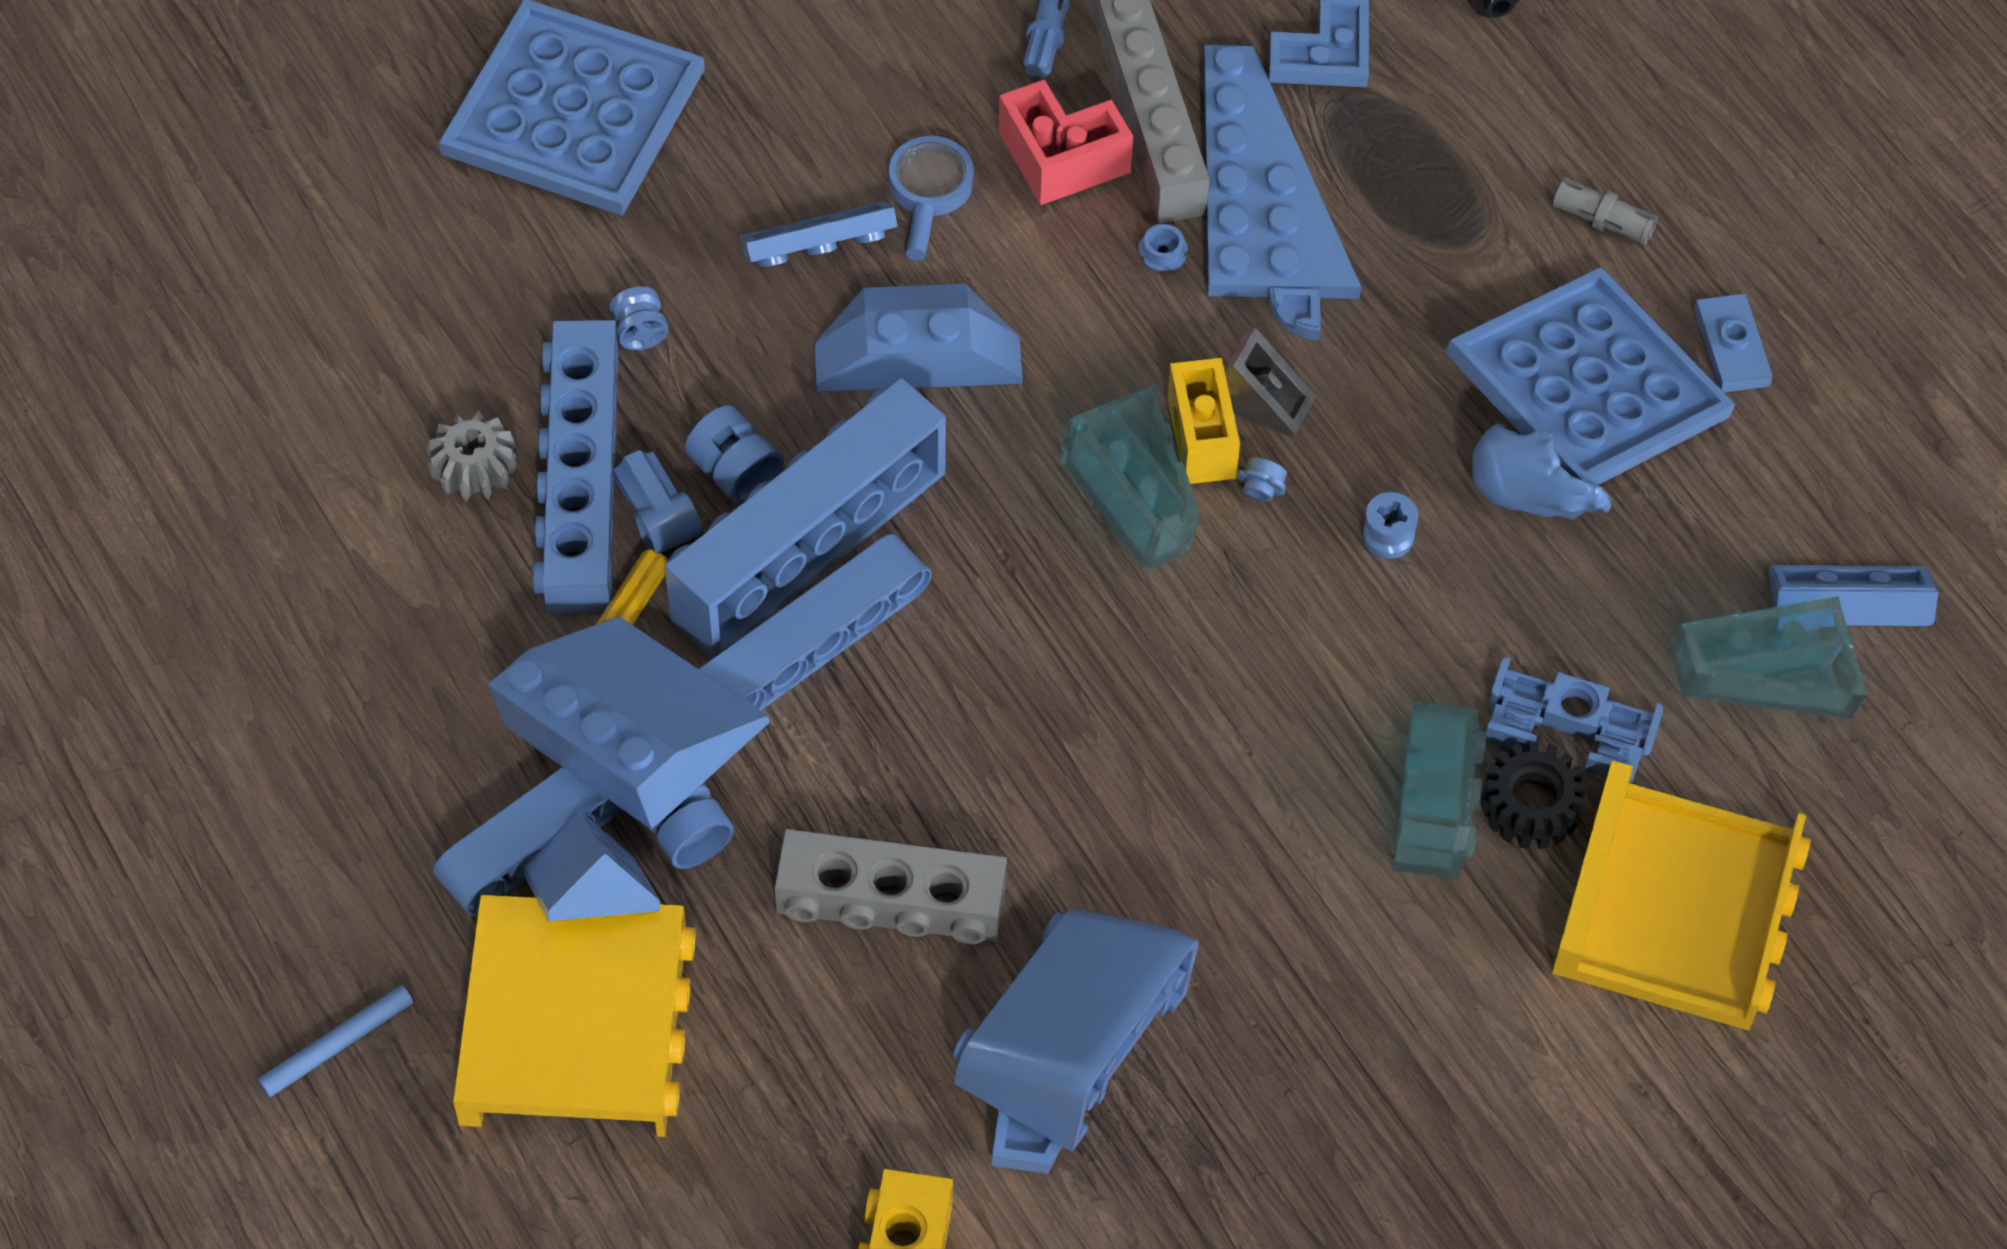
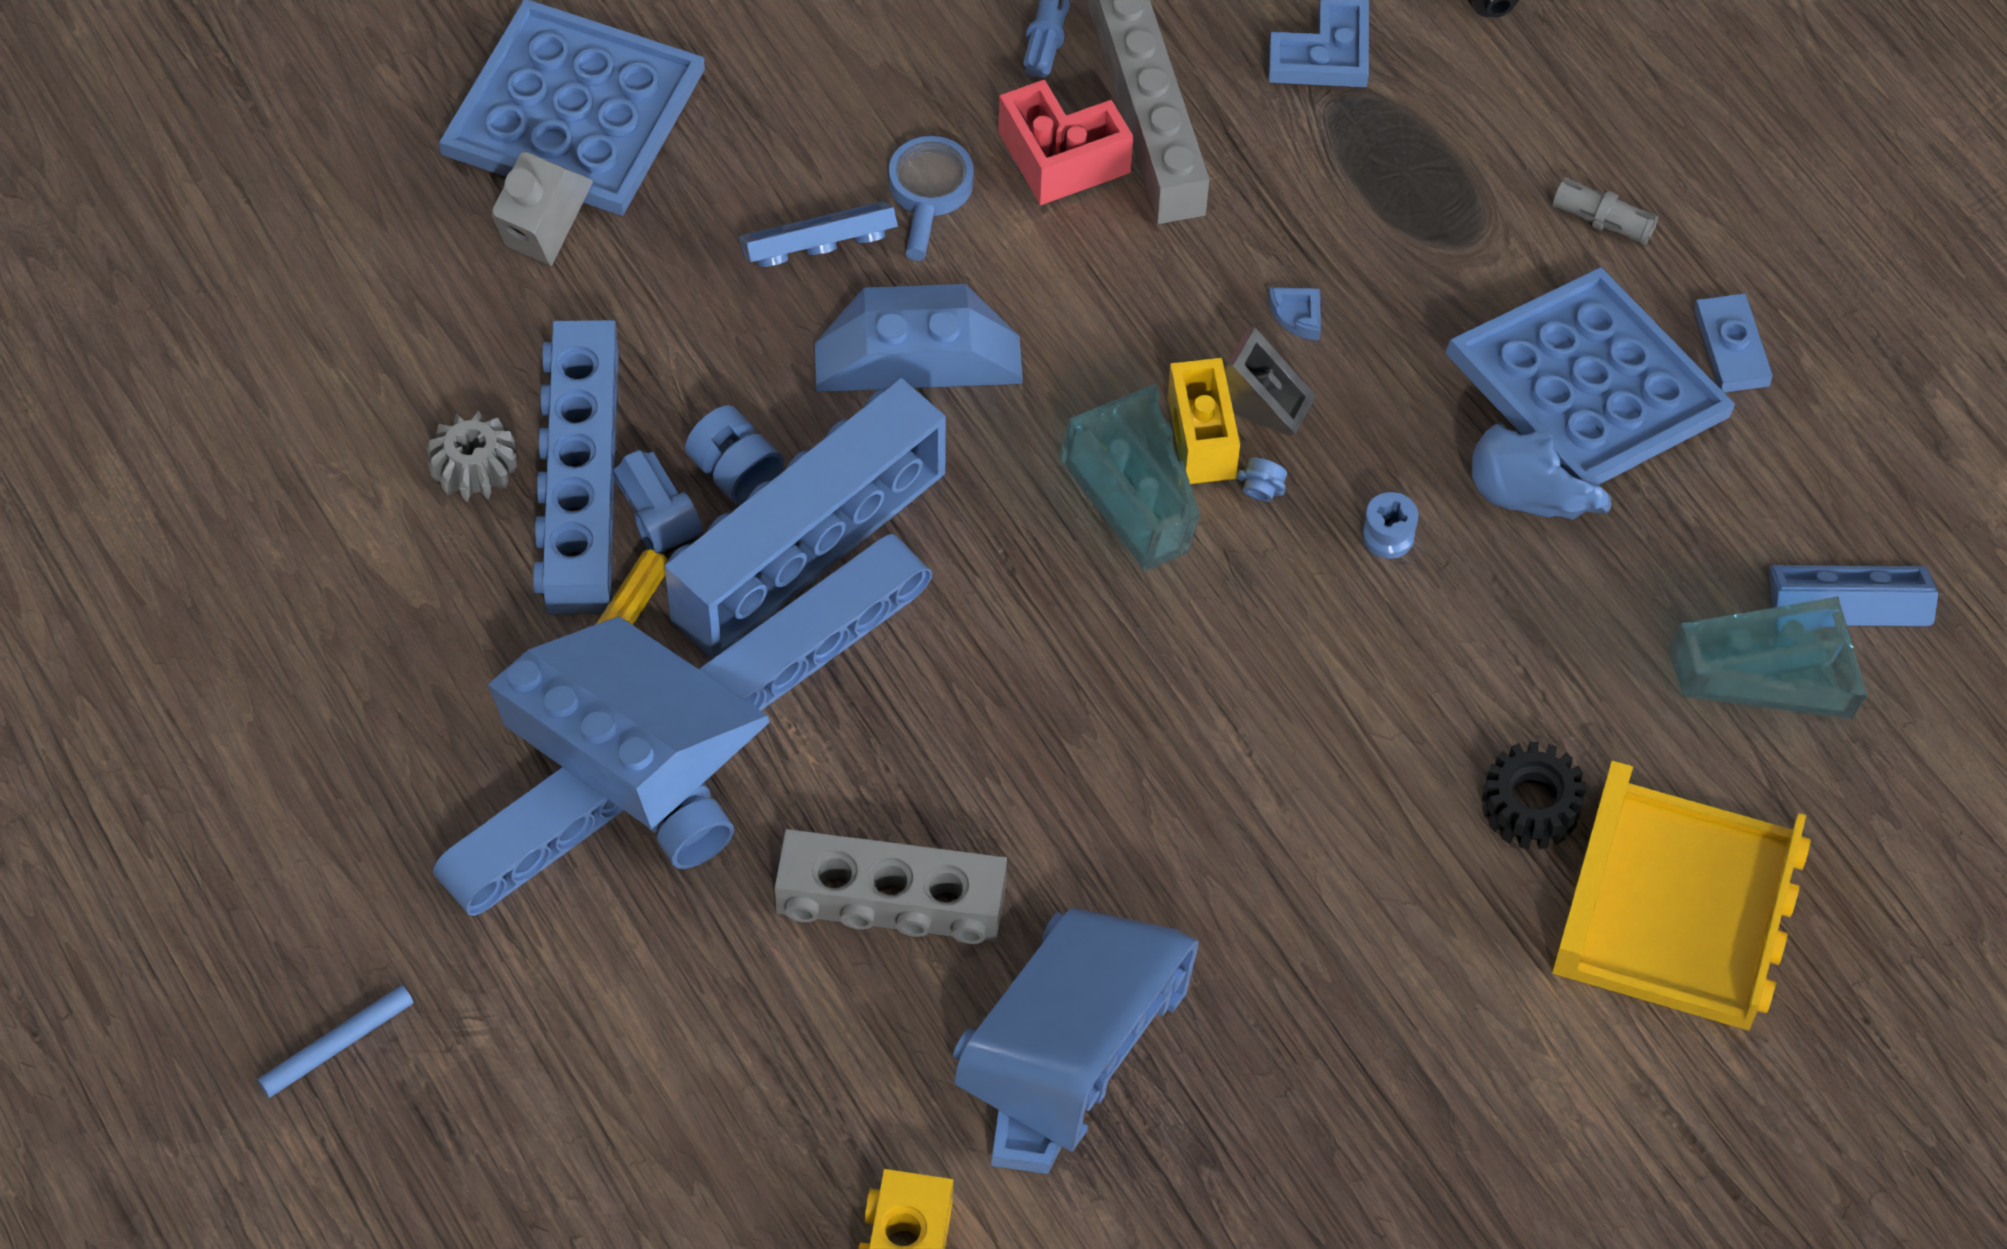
yellow panel [453,895,696,1137] -> none
medium blue slope [524,810,660,921] -> none
medium blue wheel [609,286,669,350] -> none
medium blue plate [1138,224,1188,271] -> none
medium blue wing [1203,45,1362,299] -> none
clear light blue wedge [1393,701,1486,879] -> none
medium blue piece [1484,657,1663,784] -> none
none -> light grey torso [491,151,593,267]

